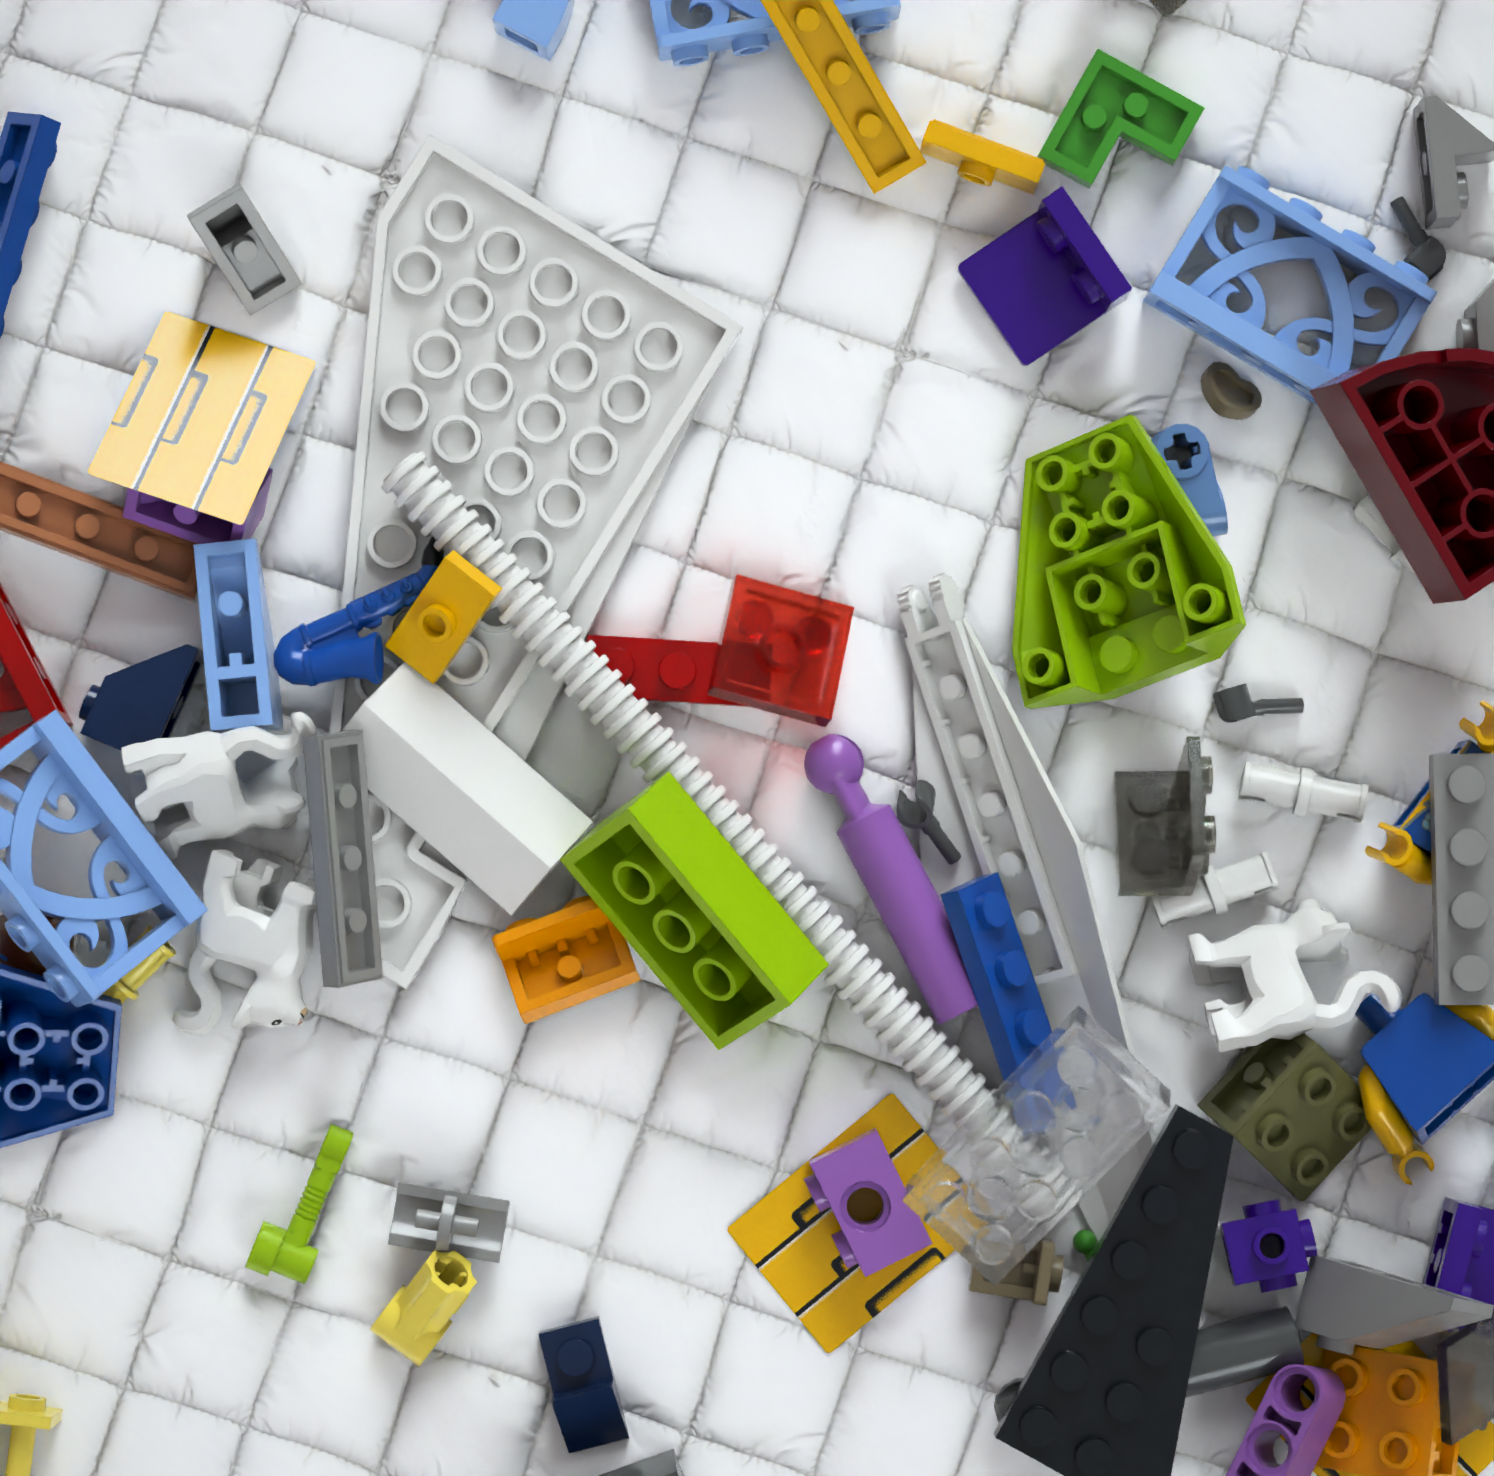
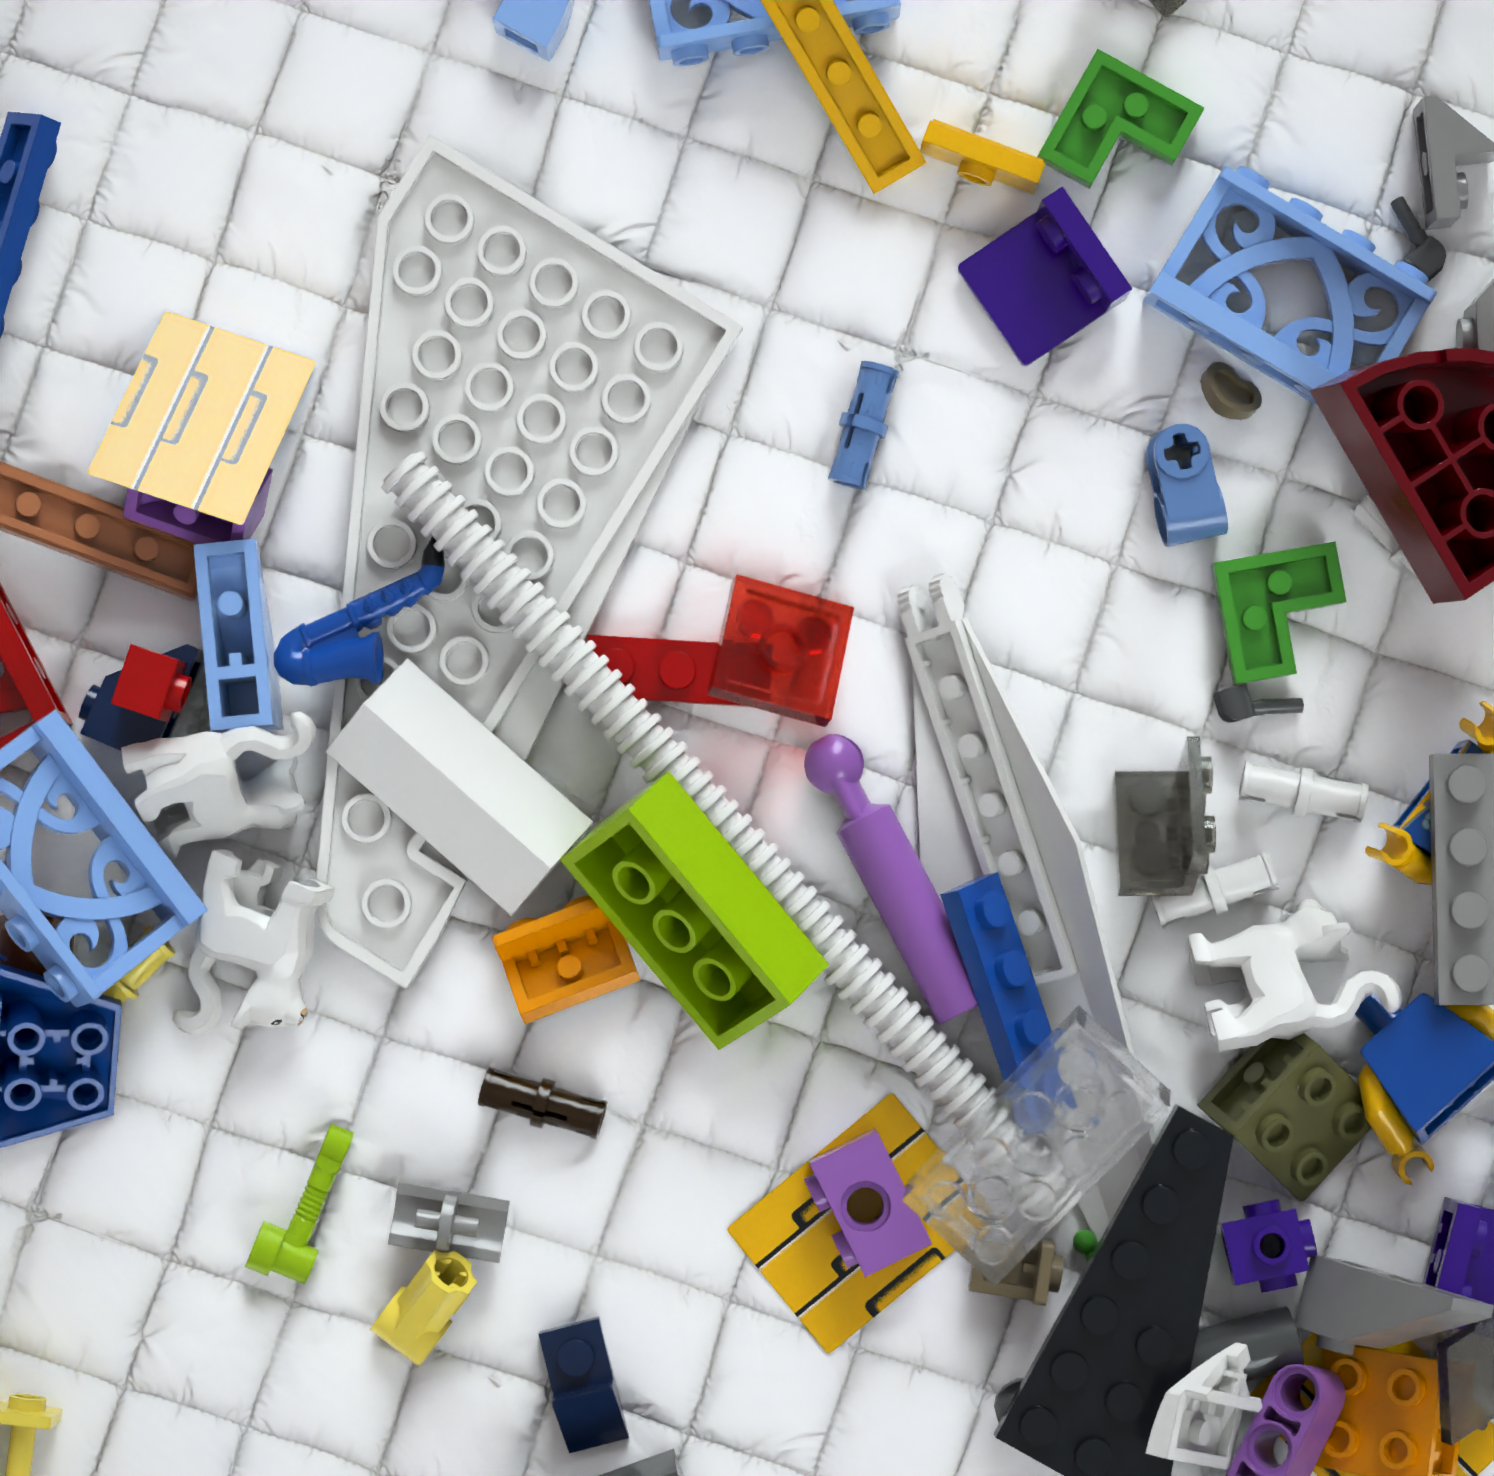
light grey slope [186,183,302,316] -> none
light grey tile [303,730,383,988] -> none
yellow plate [385,550,503,684] -> none
dark grey hand [897,780,961,865] -> none
lime wedge [1012,414,1246,709] -> none
none -> red plate [110,644,192,722]
none -> dark brown pin [477,1067,608,1140]
none -> medium blue pin [828,361,899,490]
none -> white slope [1145,1342,1263,1470]
none -> bright green plate [1211,541,1347,685]

